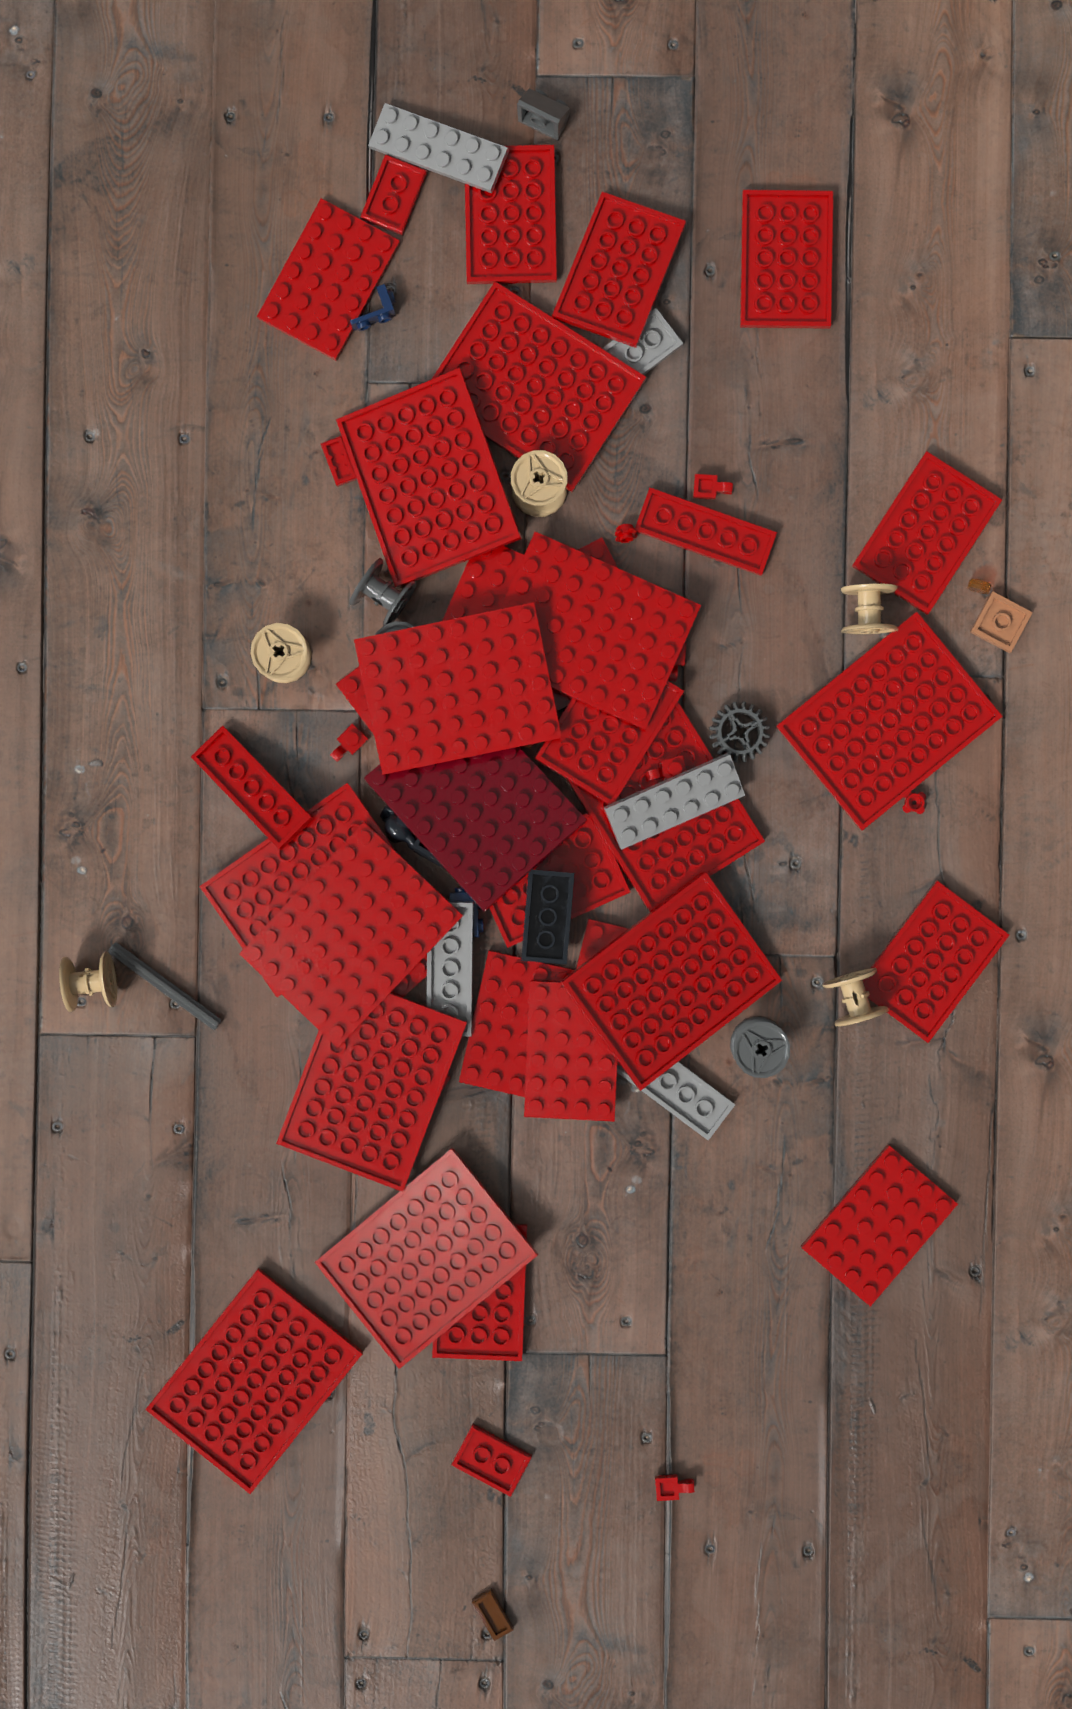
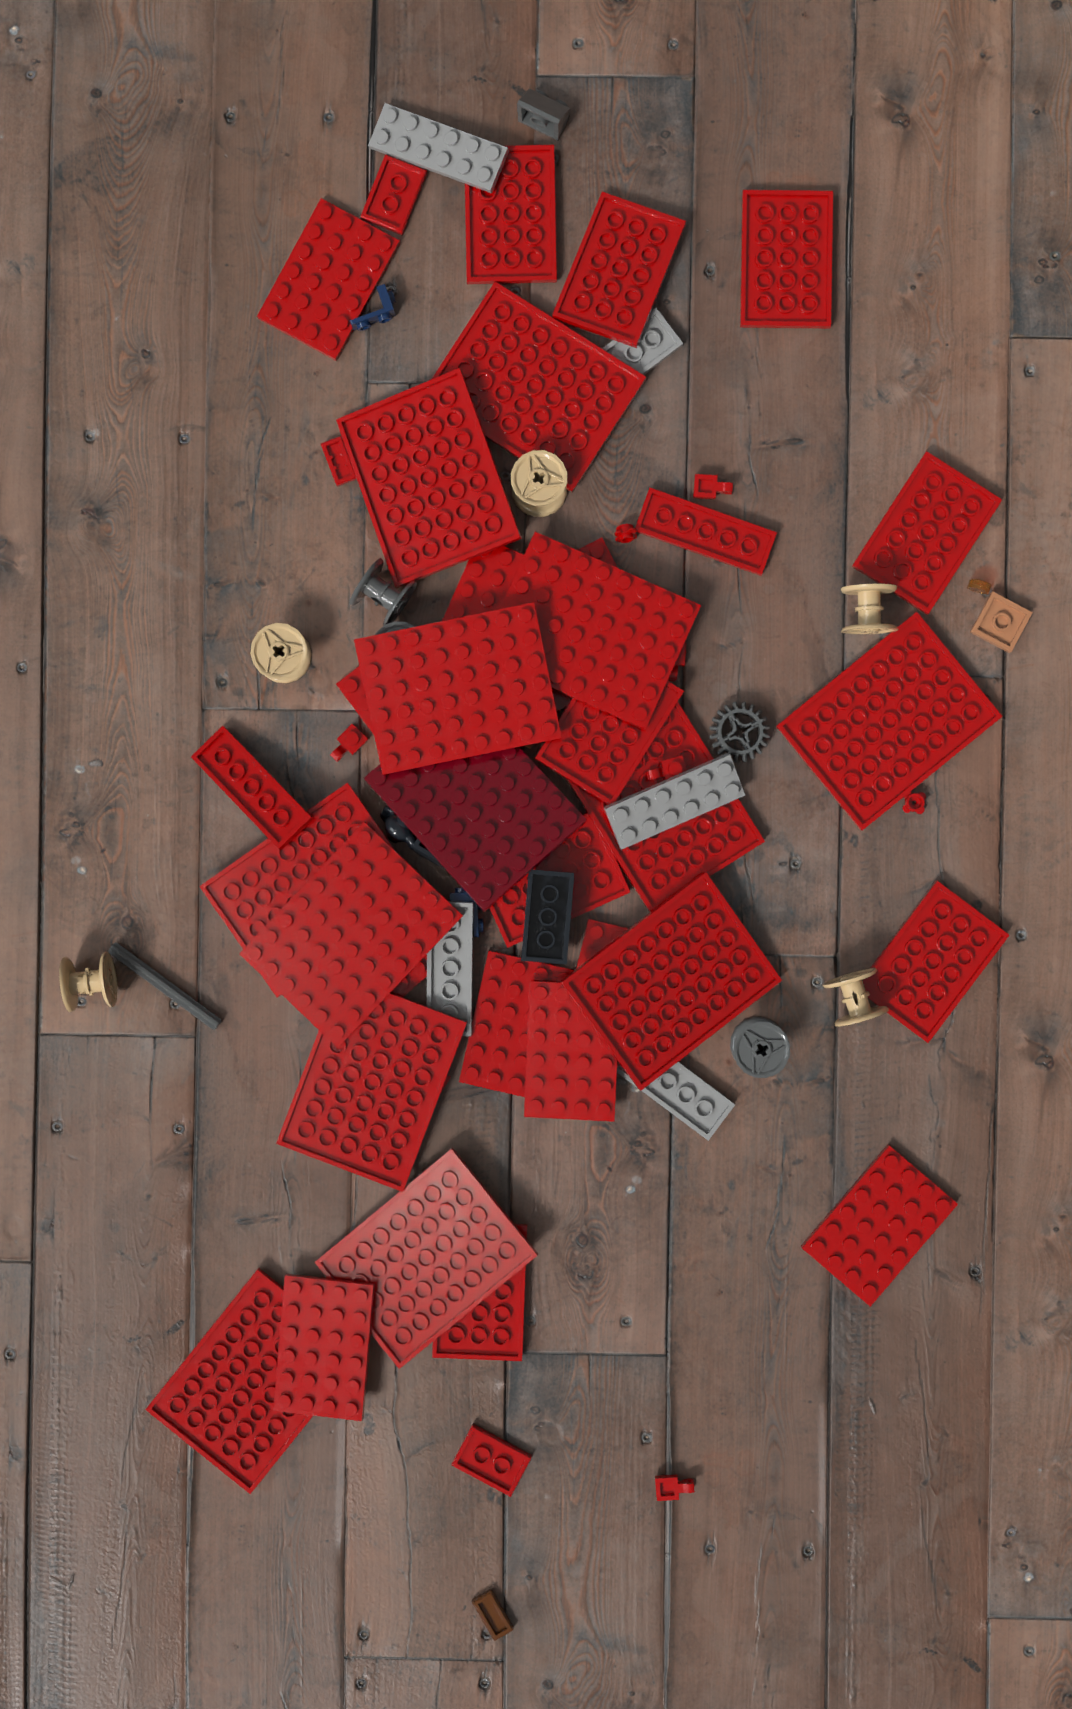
none -> red plate [273,1274,375,1421]

